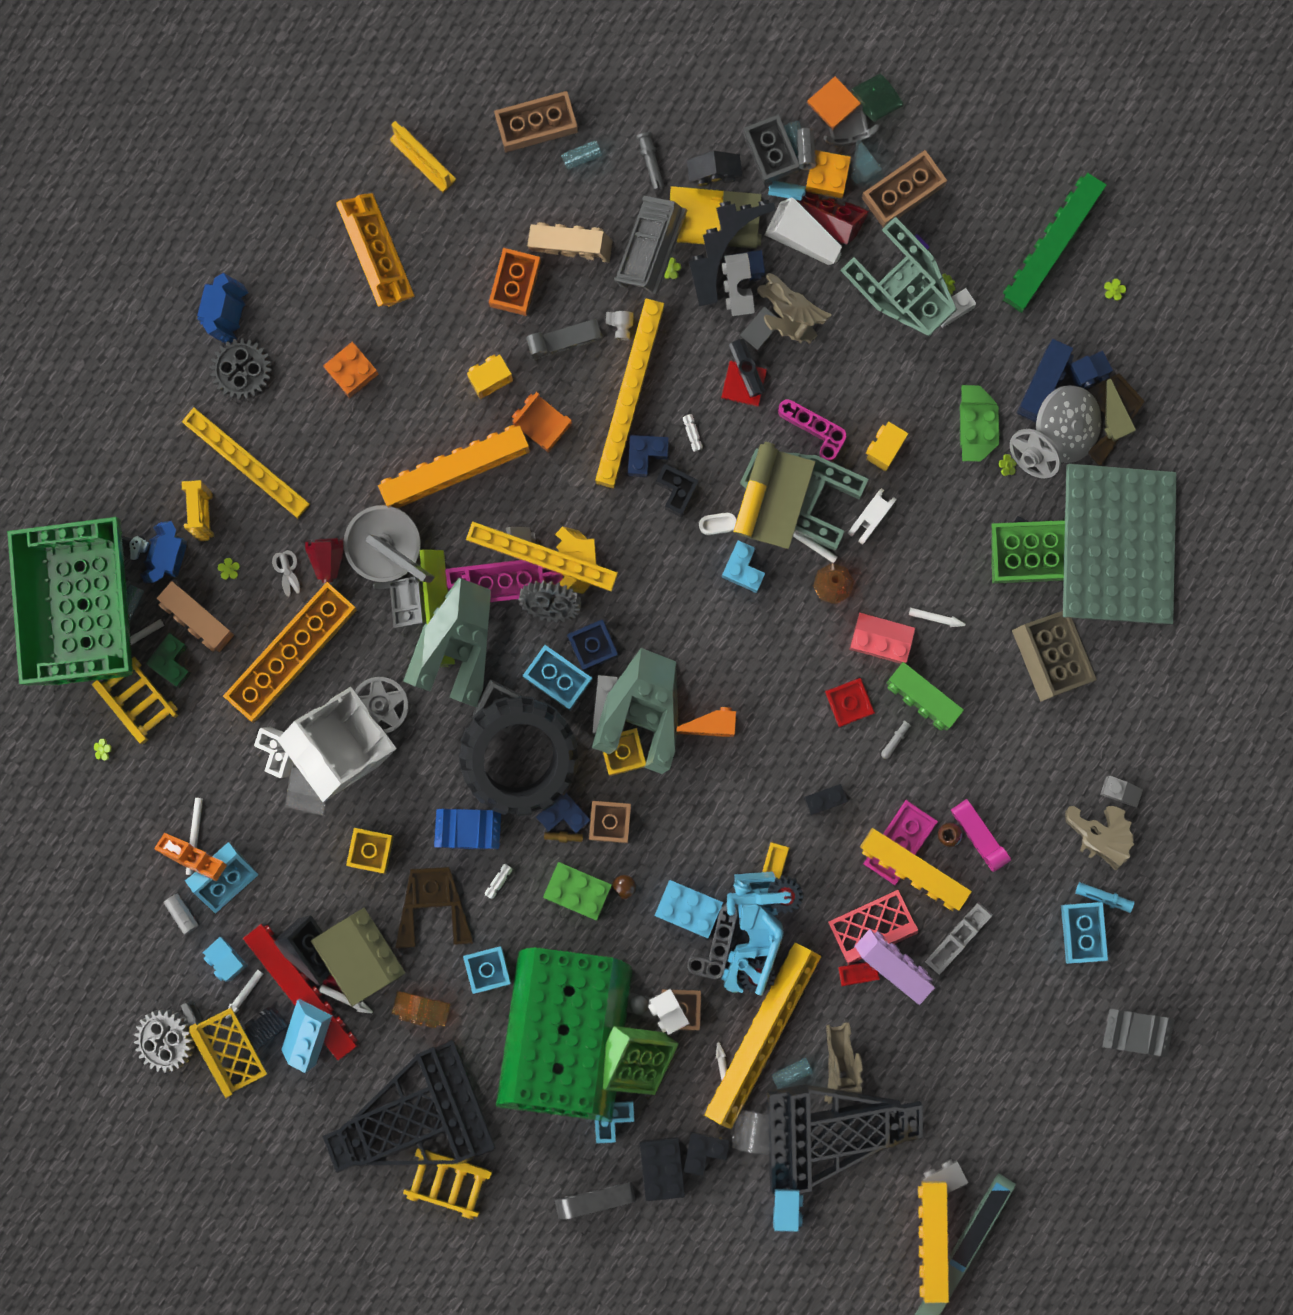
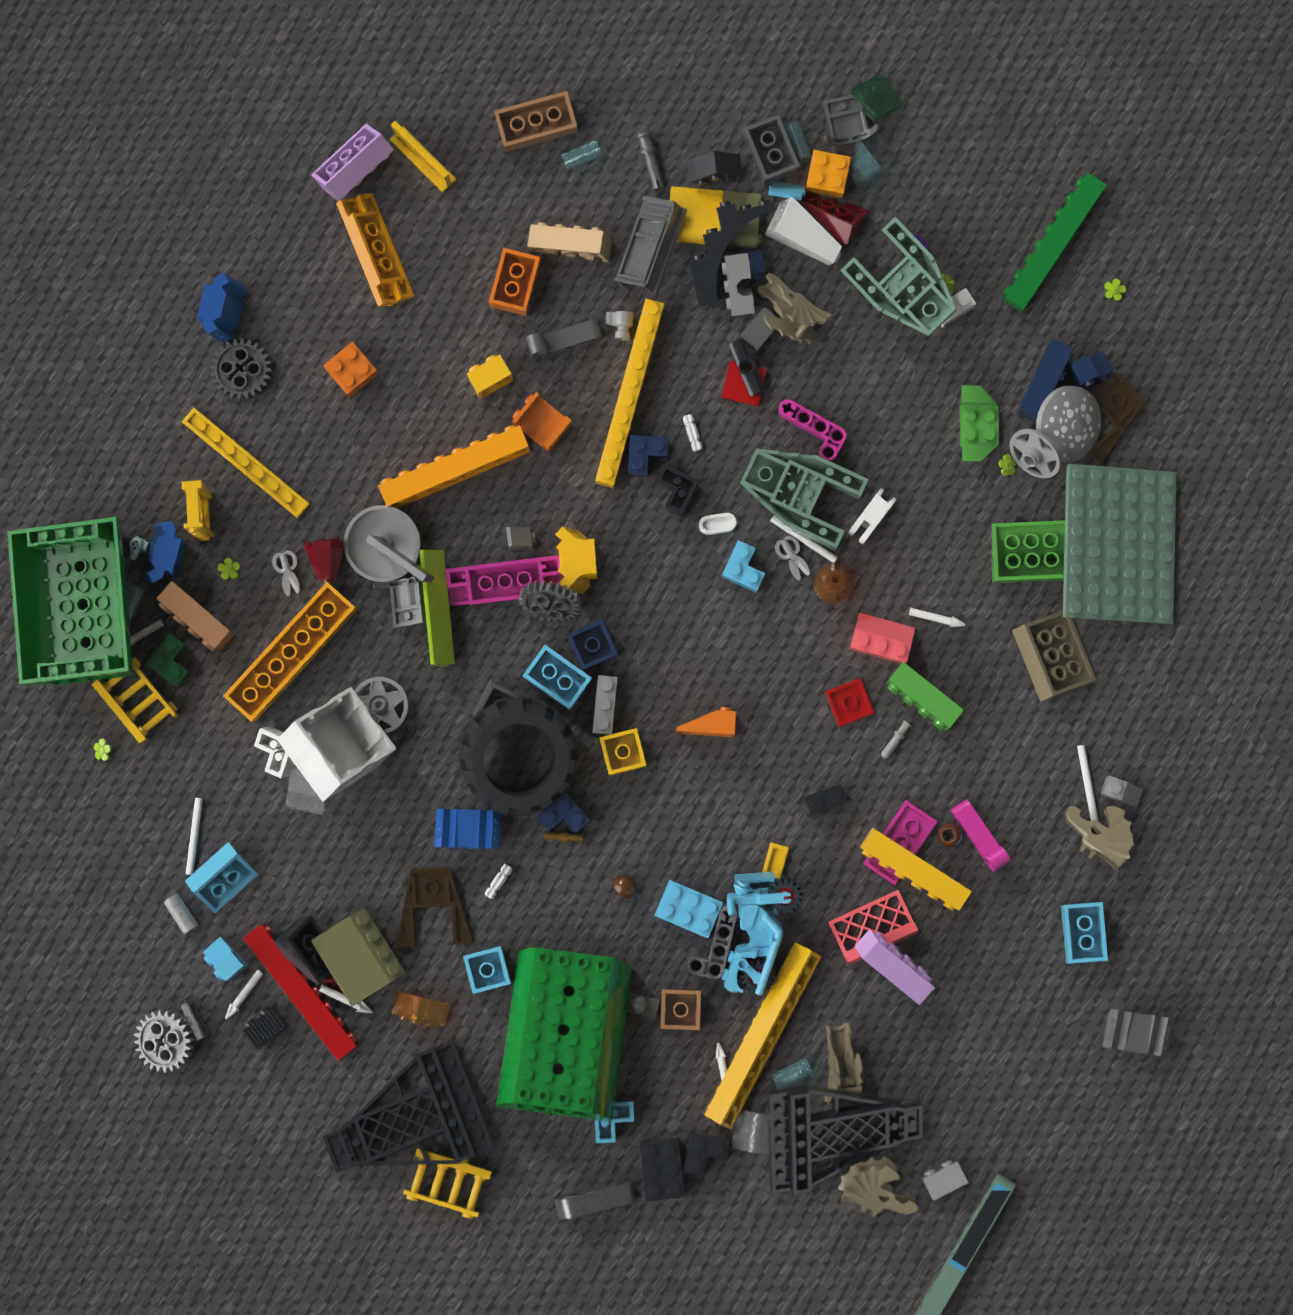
orange slope [154,833,227,881] -> none
yellow fence [189,1007,267,1098] -> none
medium azure slope [281,999,332,1073] -> none
yellow brick [346,828,394,874] -> none
sand green wedge [403,578,491,707] -> none
yellow tile [466,521,618,592] -> none
bright green brick [543,862,612,921] -> none
medium nougat brick [589,801,631,843] -> none
sand green wedge [592,648,678,774] -> none
bright green slope [603,1026,679,1095] -> none
white brick [648,989,689,1035] -> none
lime plant [664,257,681,279] -> none
olive door [733,442,816,549] -> none
medium azure brick [773,1189,803,1231] -> none
dark grey axle [797,128,816,170] -> none
orange tile [807,77,861,130] -> none
red plate [838,962,880,986] -> none
medium nougat brick [862,150,947,228] -> none
yellow brick [866,422,908,471] -> none
yellow brick [918,1181,949,1303] -> none
light grey slope [925,902,993,975] -> none
medium azure pin [1075,882,1134,913] -> none
olive slope [1104,379,1136,442] -> none
none -> lavender brick [311,124,394,201]
none -> light grey piece [775,536,810,581]
none -> dark tan animal [838,1156,918,1217]
none -> white bar [1077,745,1099,821]

